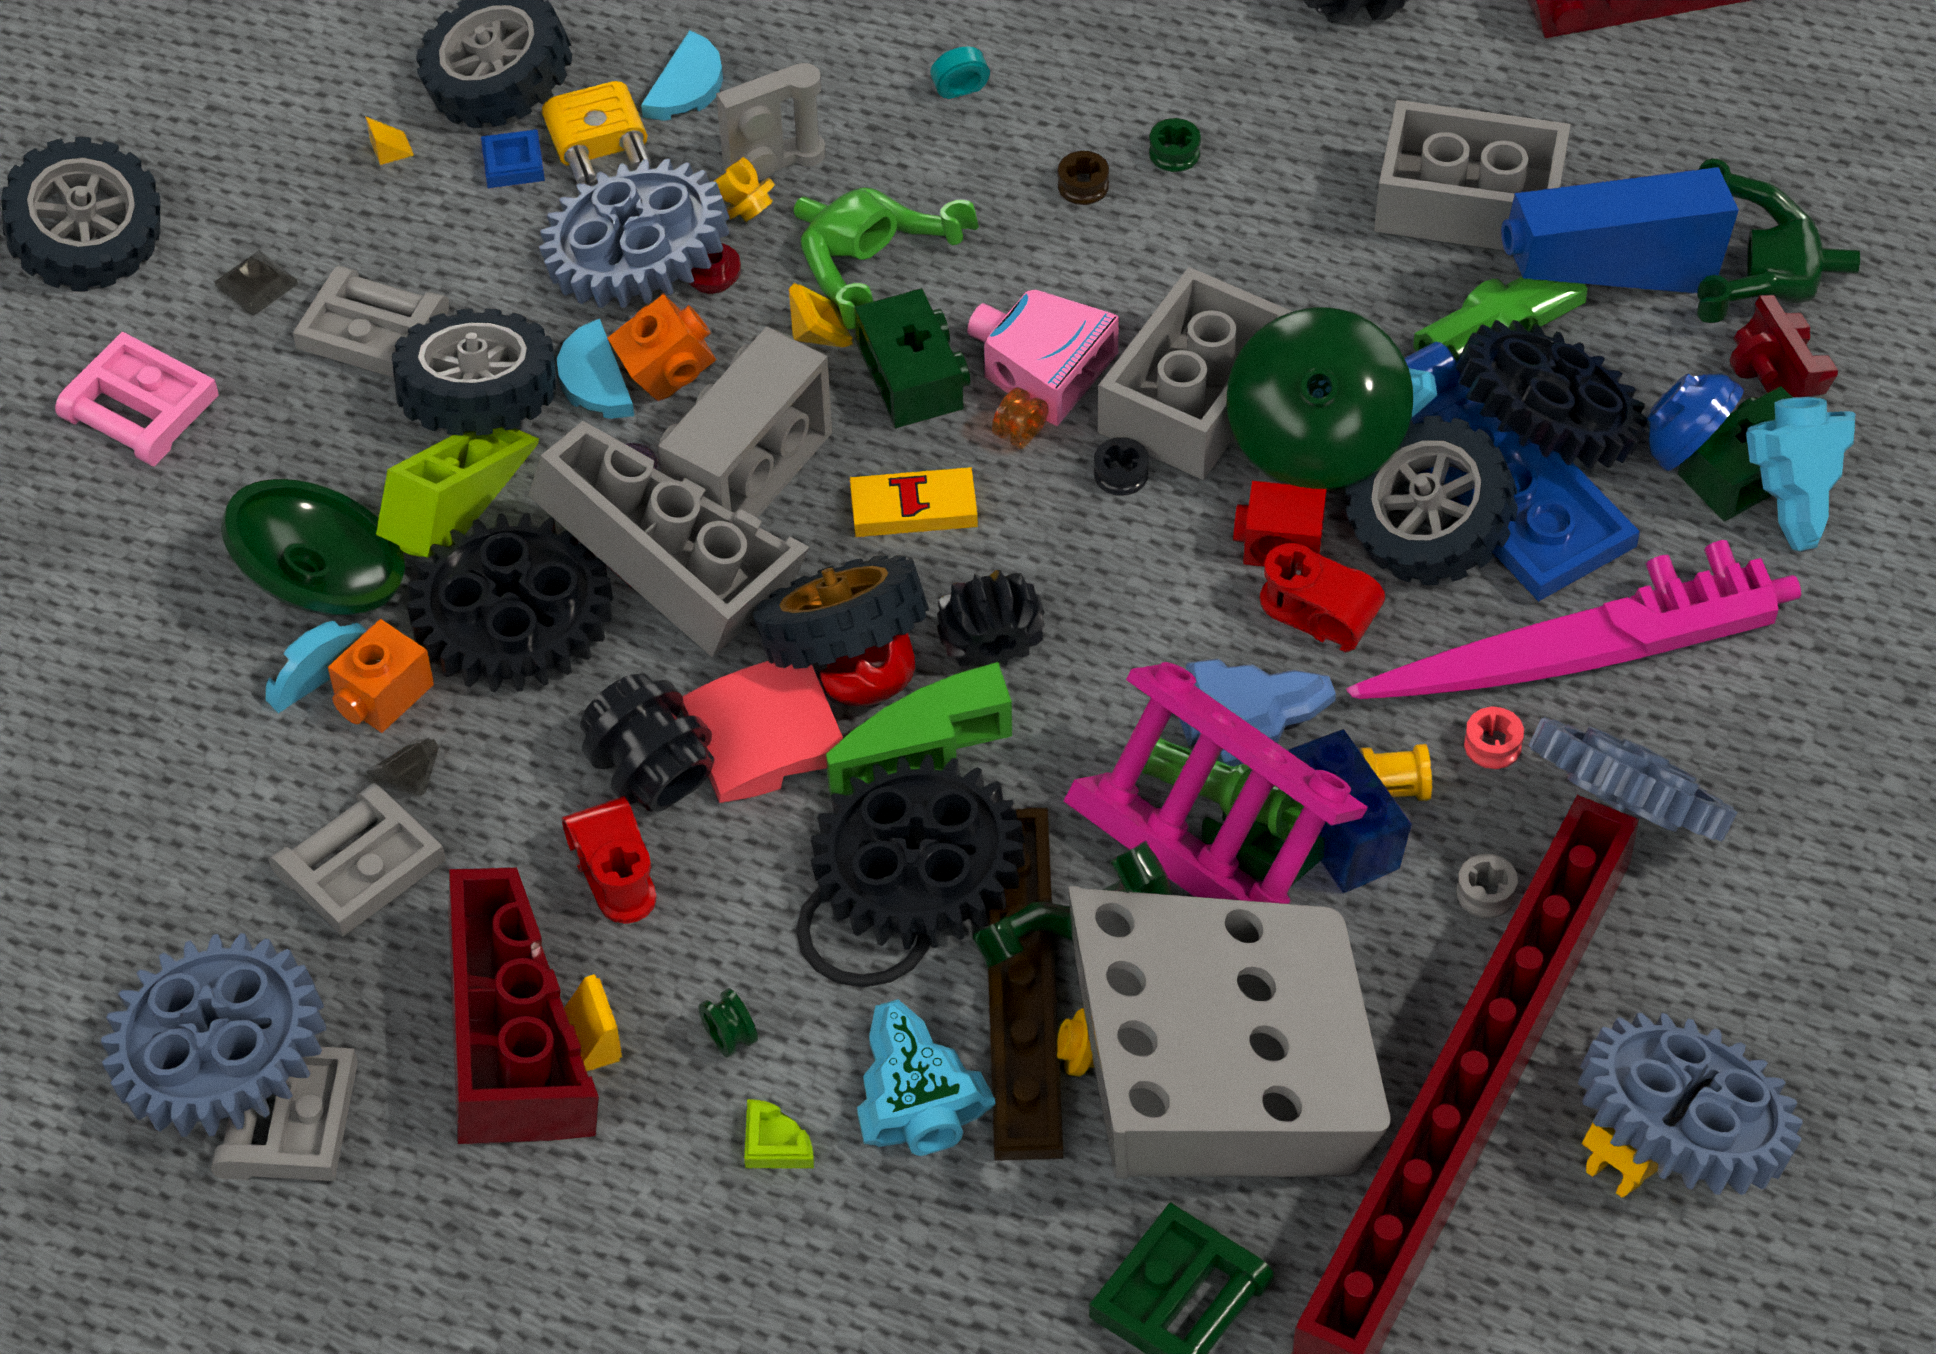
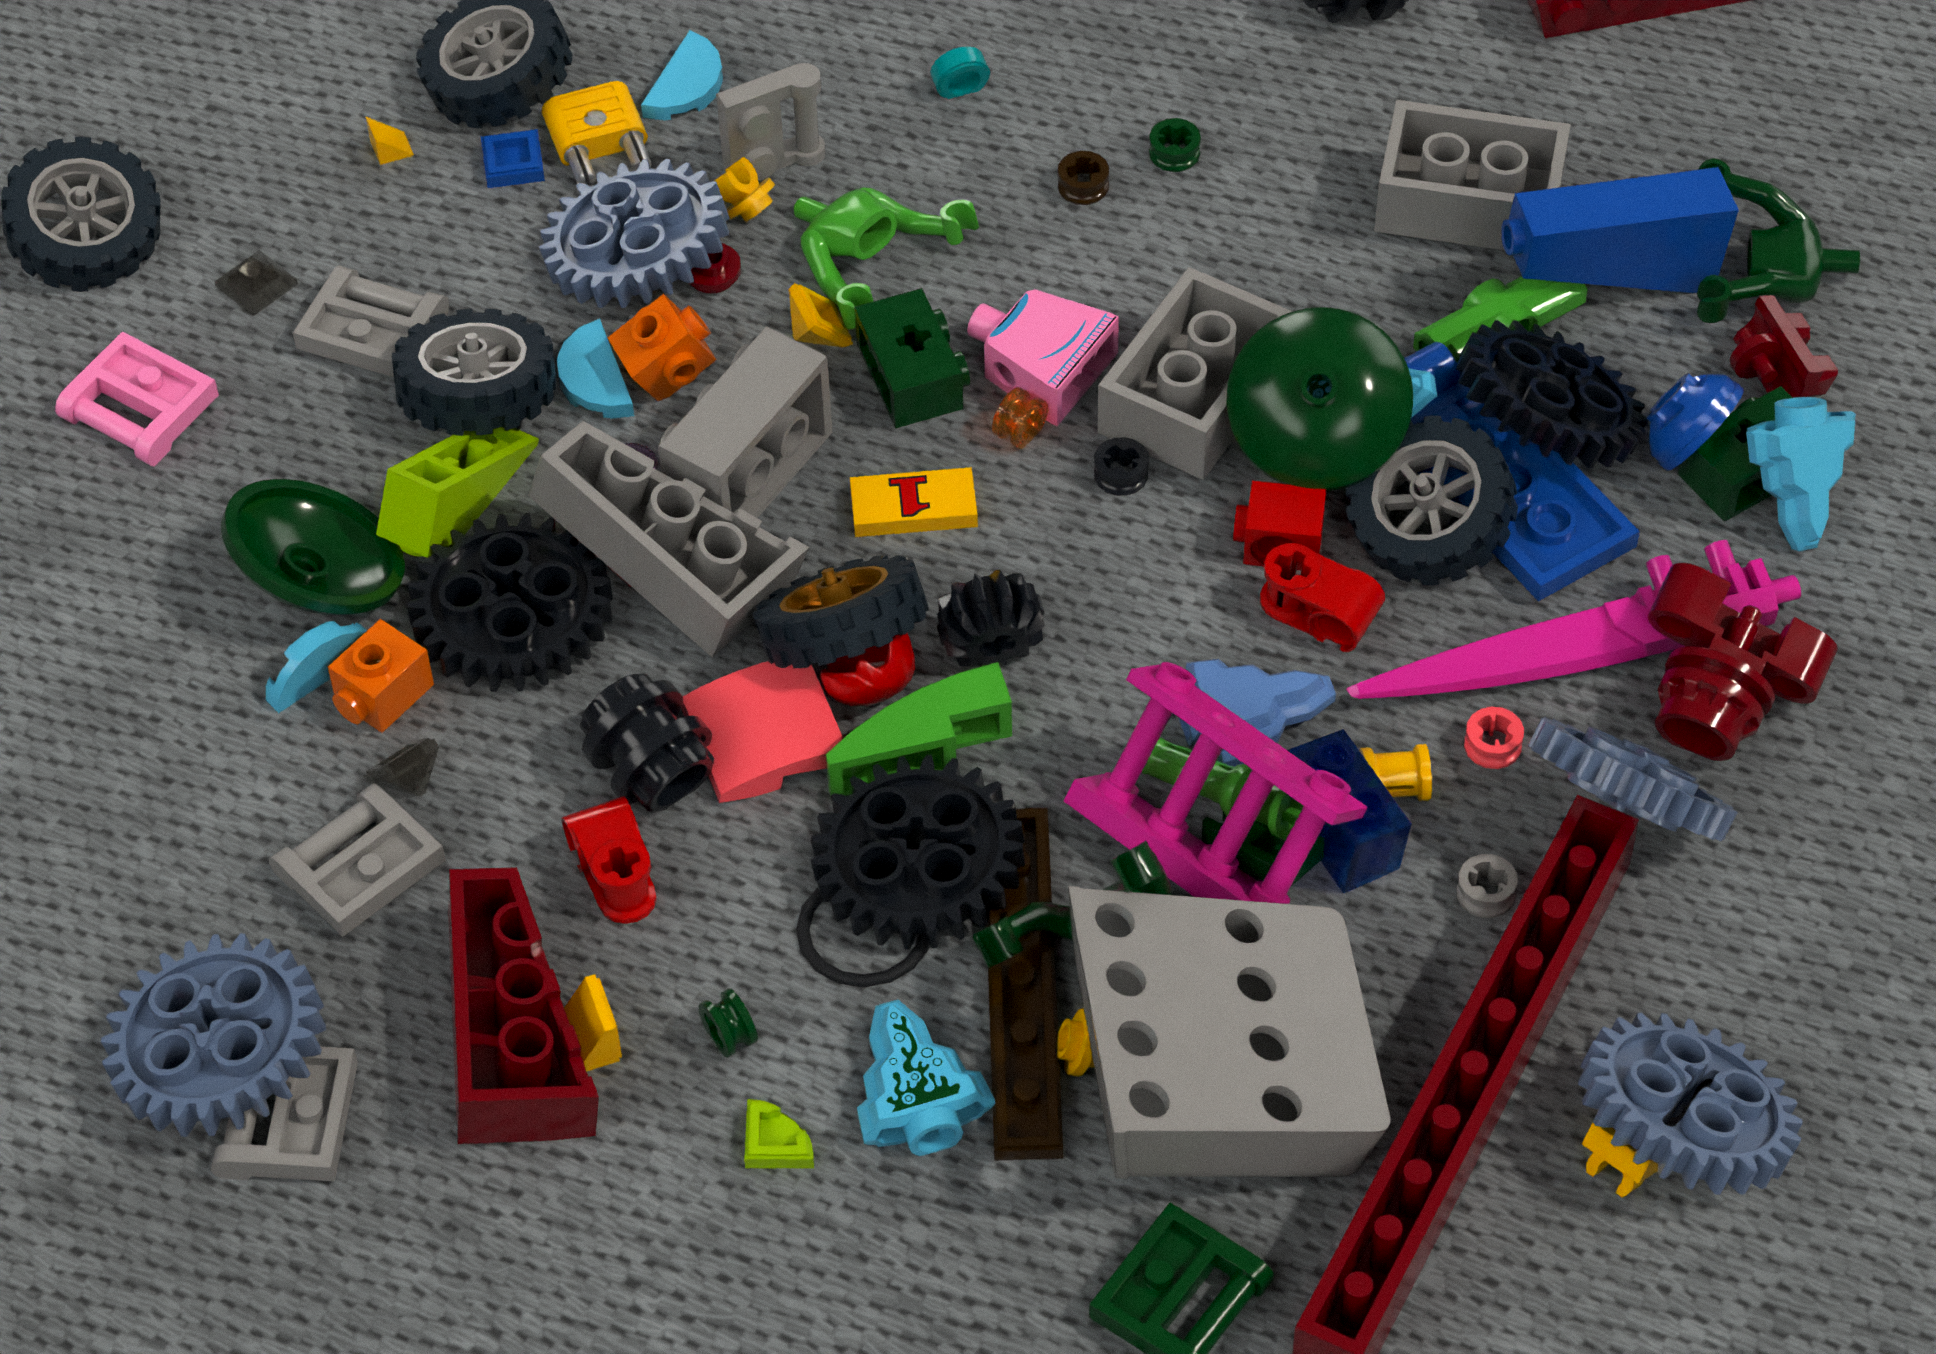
none -> dark red beam [1647,563,1838,761]

